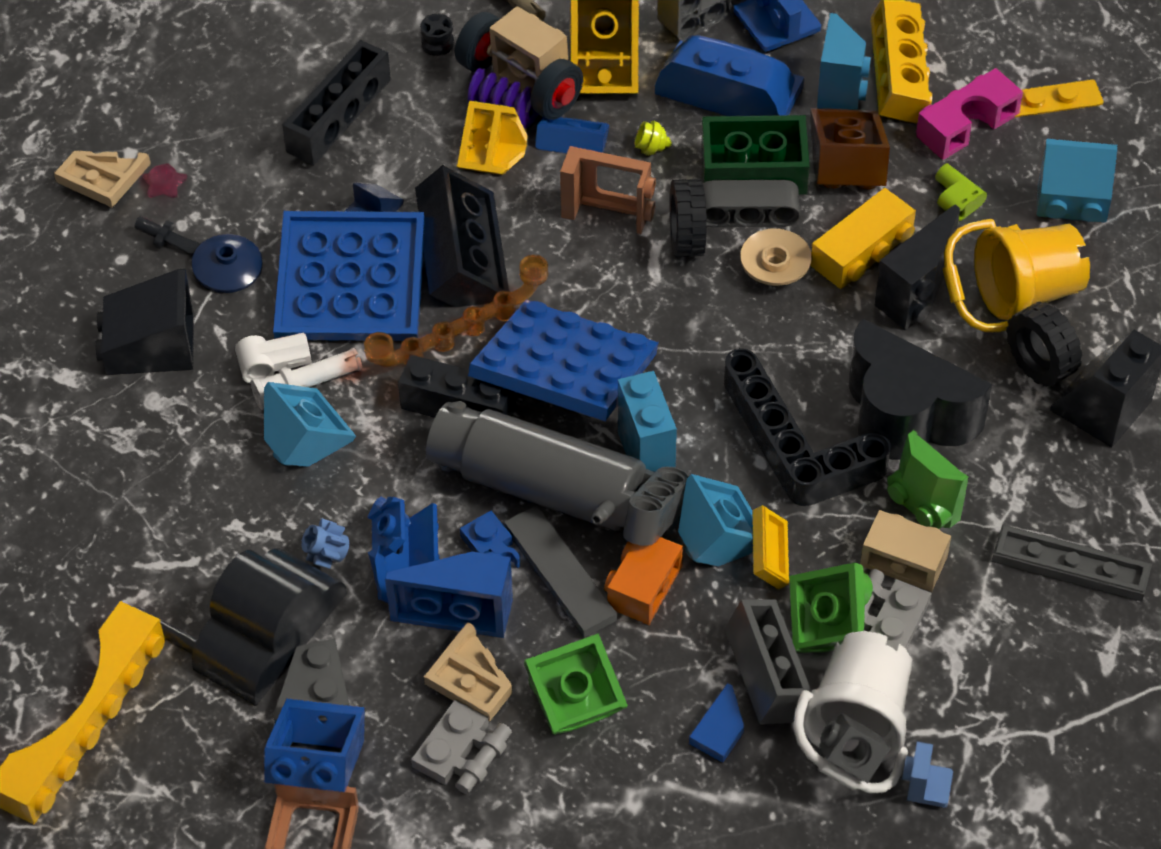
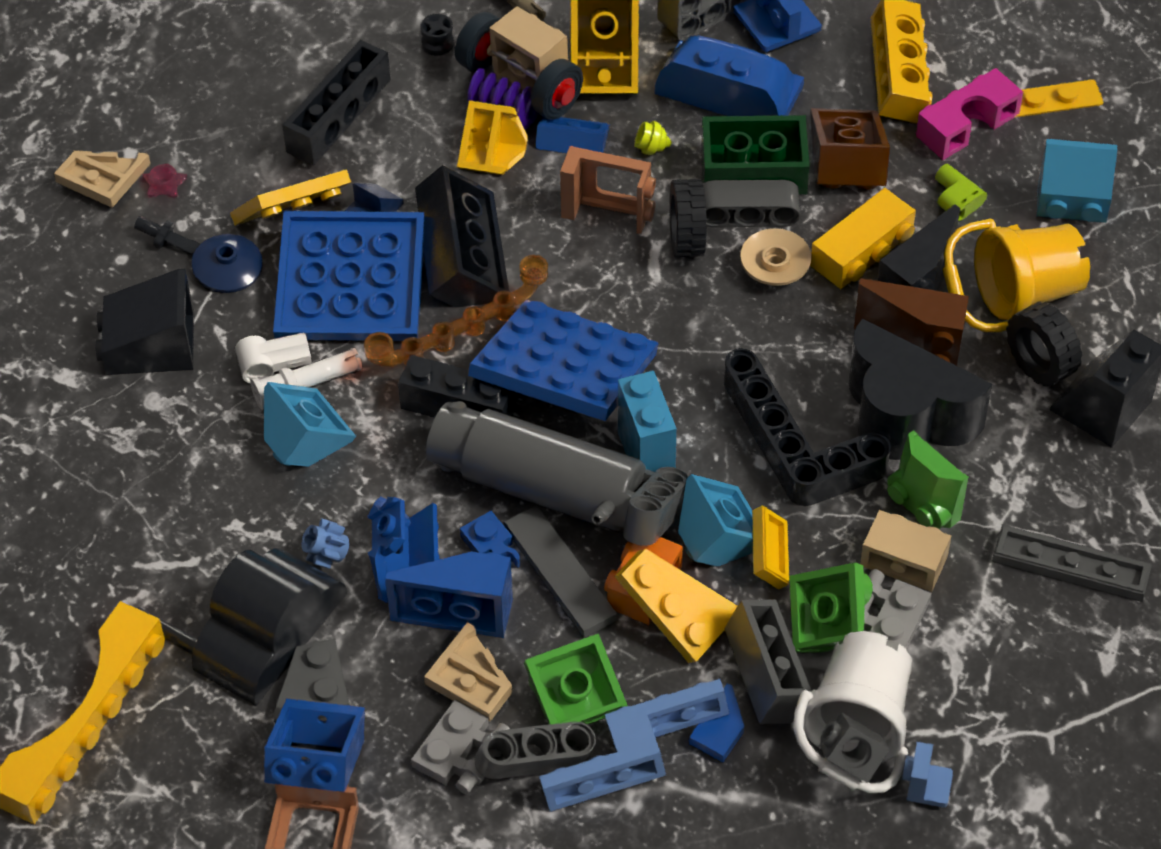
dark azure slope [817,13,871,110] -> none
none -> yellow wing [230,169,351,226]
none -> dark grey beam [475,722,596,779]
none -> medium blue bracket [539,679,729,812]
none -> yellow wing [614,549,737,663]
none -> reddish brown slope [854,278,969,366]

